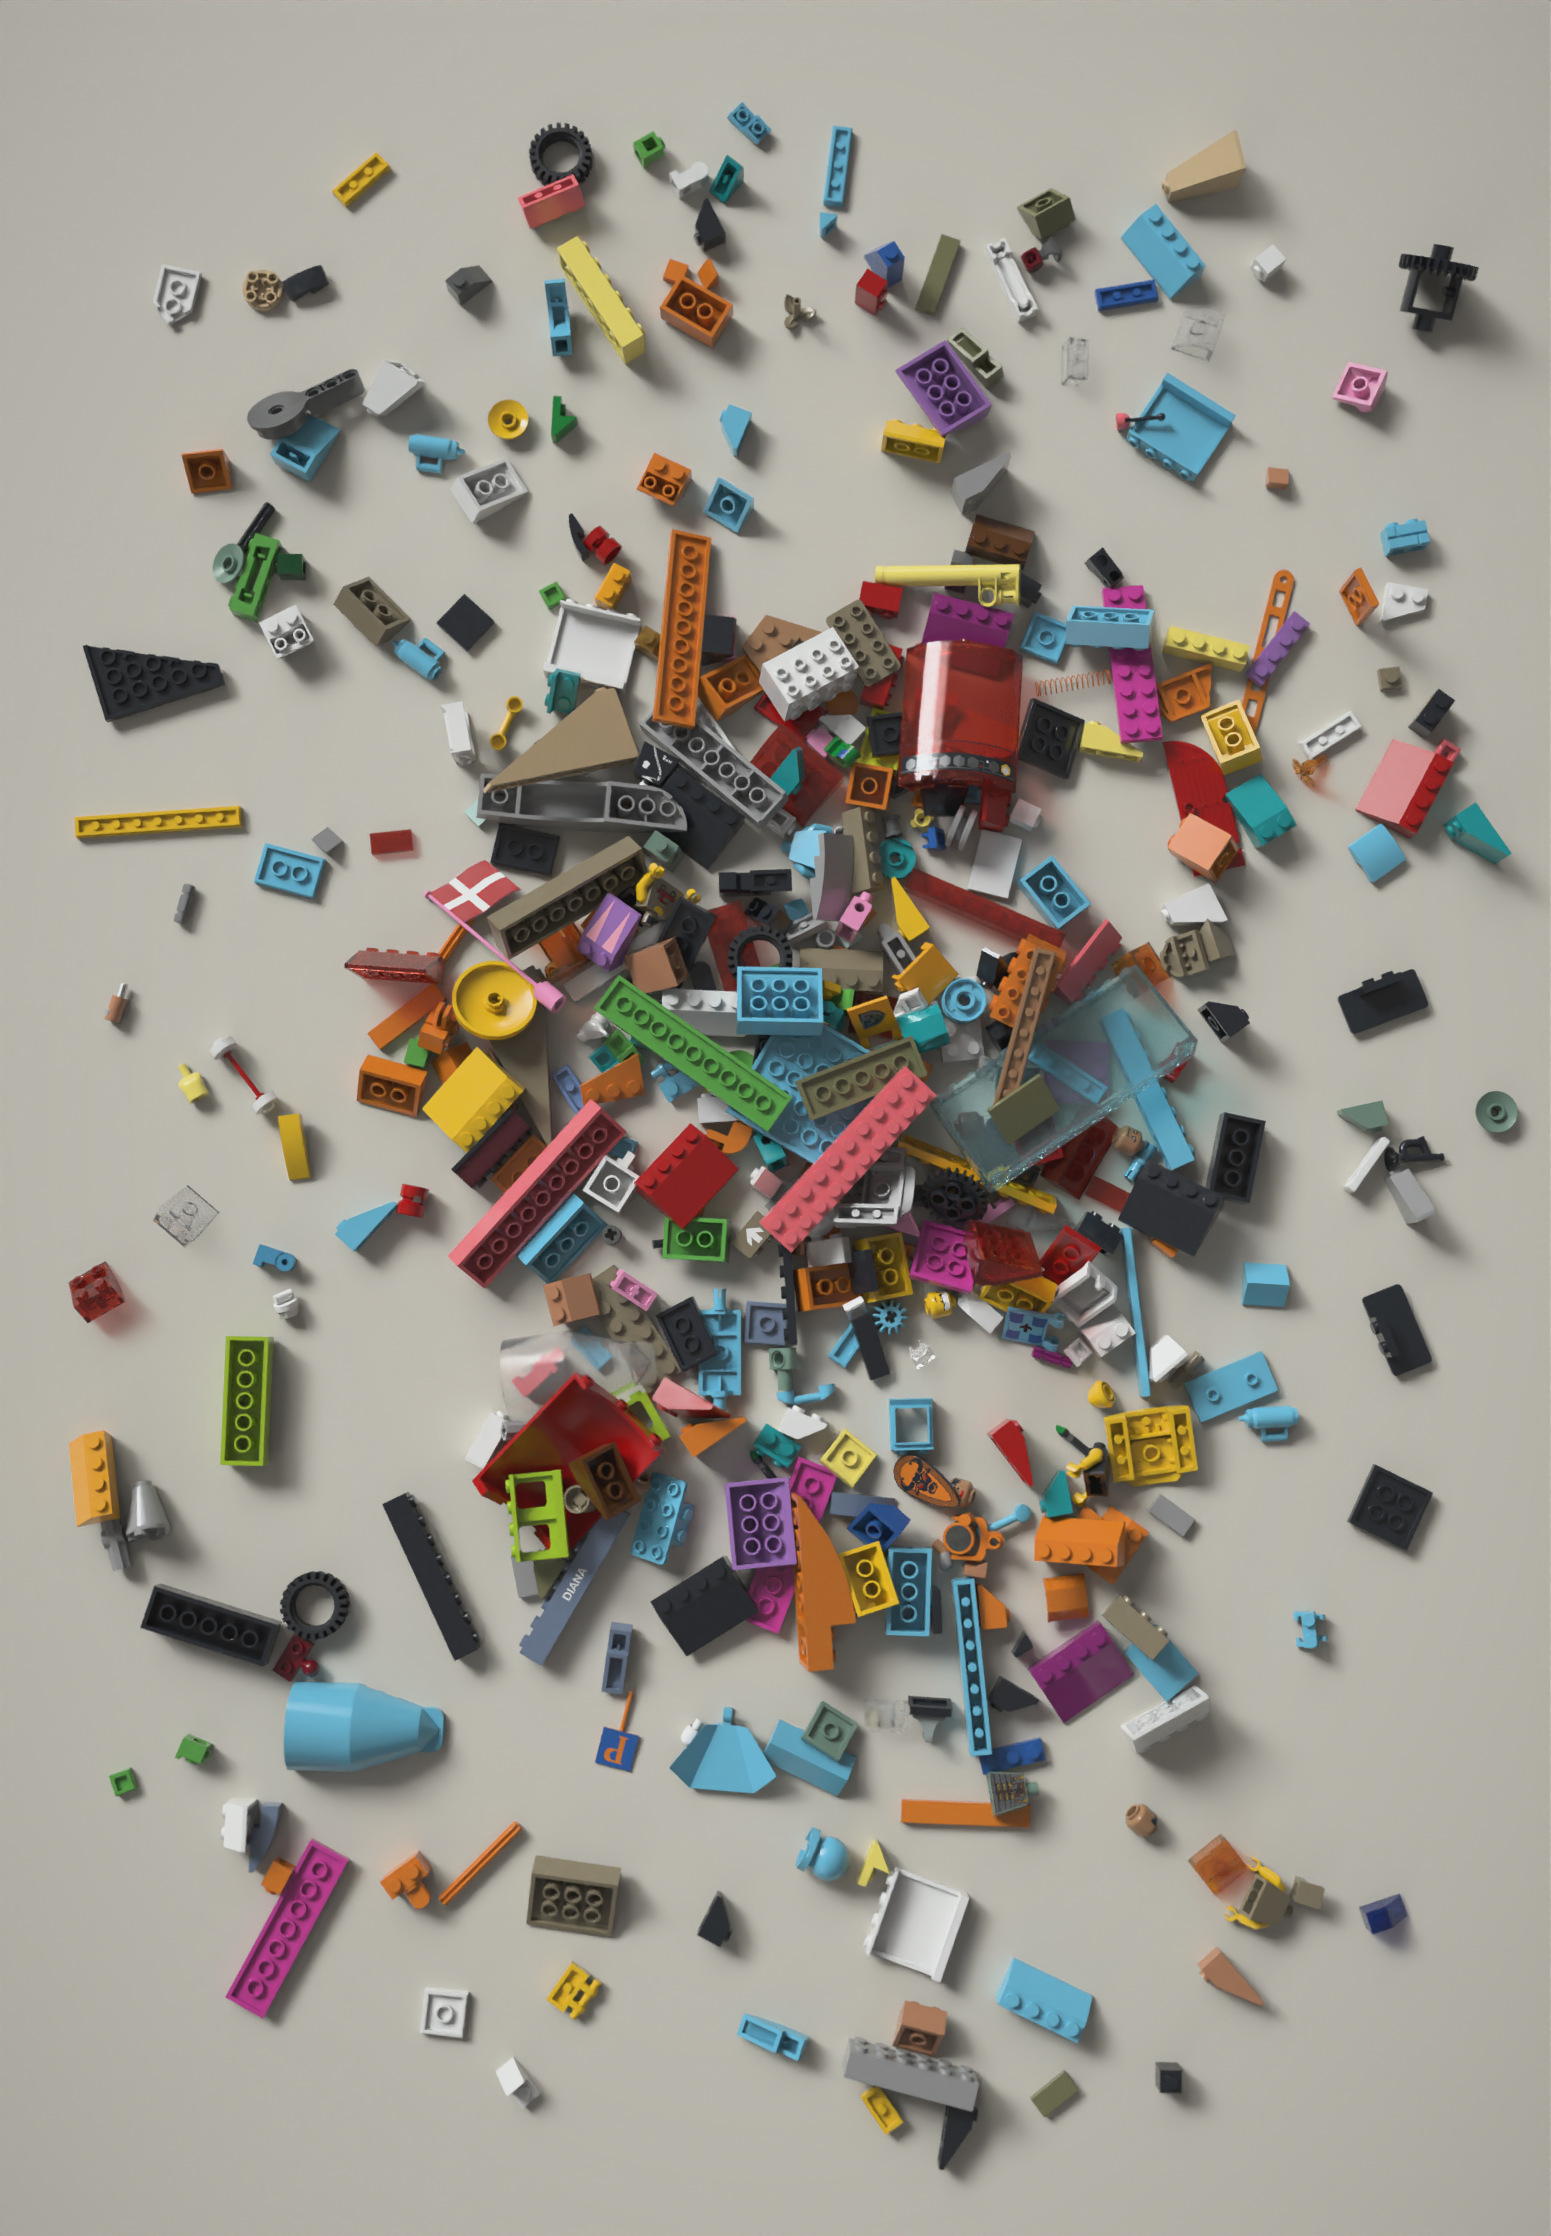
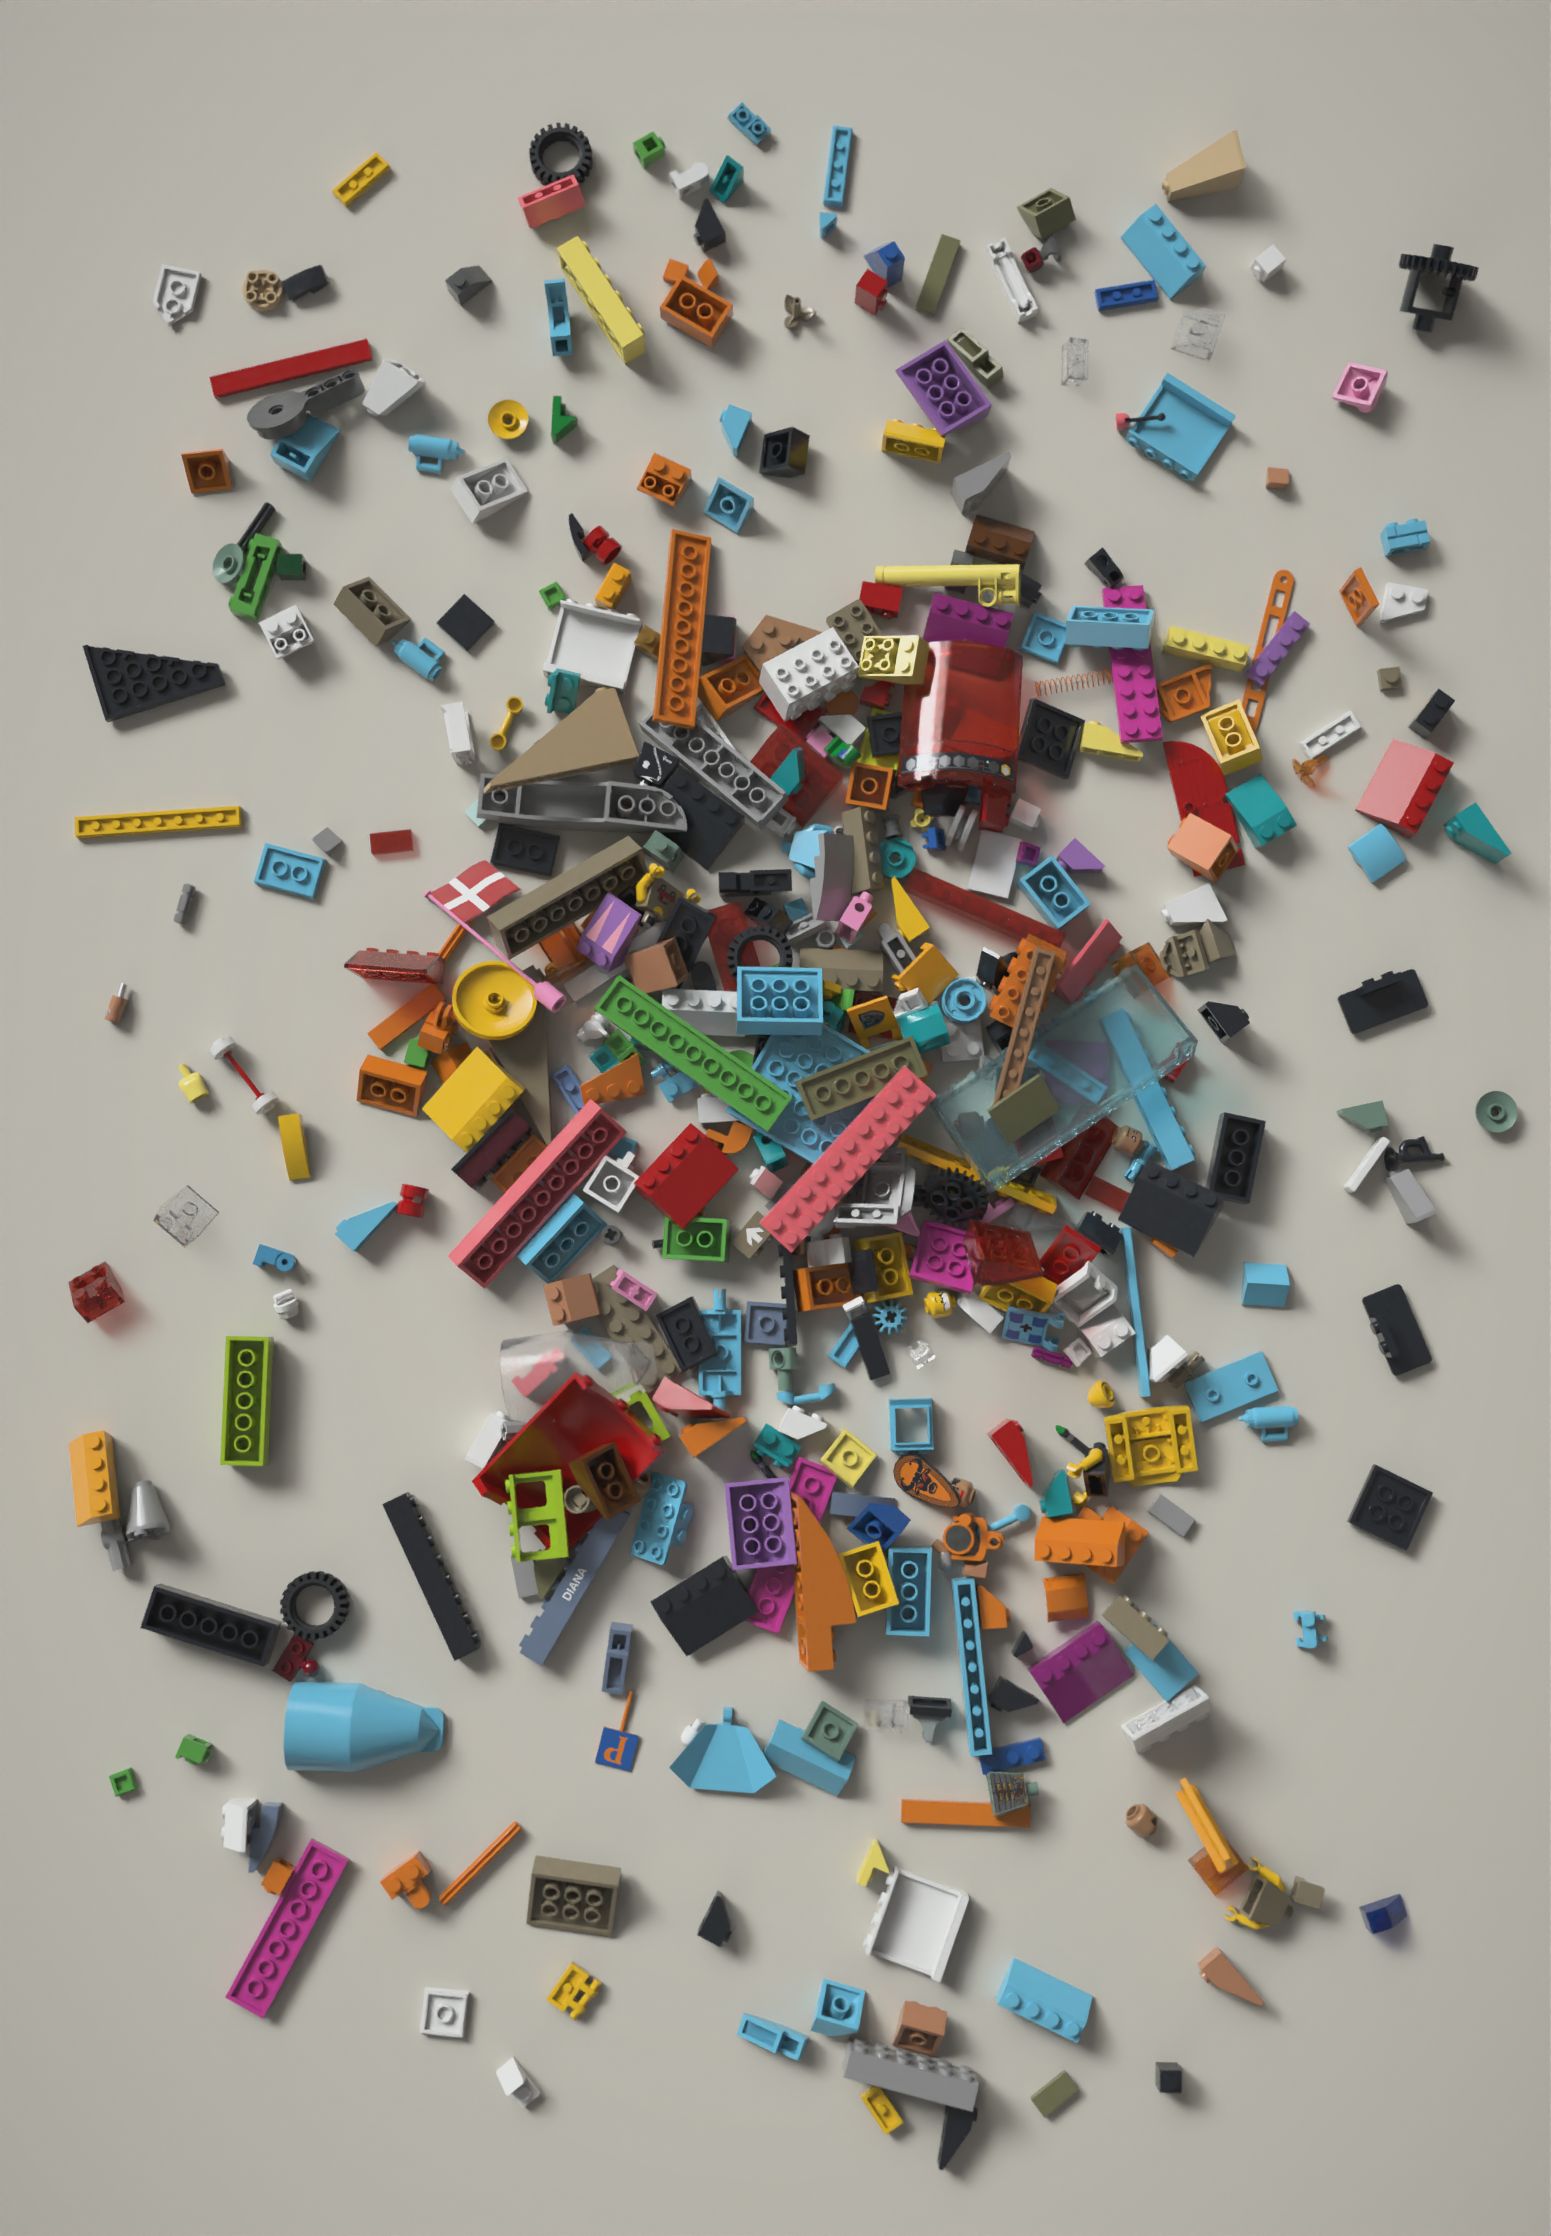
medium azure tile [795,1827,850,1881] -> none
black tile [930,1586,942,1634] -> none
coral tile [1434,739,1461,762] -> none
none -> red tile [209,339,373,399]
none -> black slope [759,427,810,478]
none -> medium azure slope [811,1979,865,2037]
none -> light yellow slope [857,636,930,684]
none -> magenta tile [1015,841,1041,868]
none -> medium lavender slope [1056,838,1105,874]
none -> light orange fence [1176,1778,1239,1874]

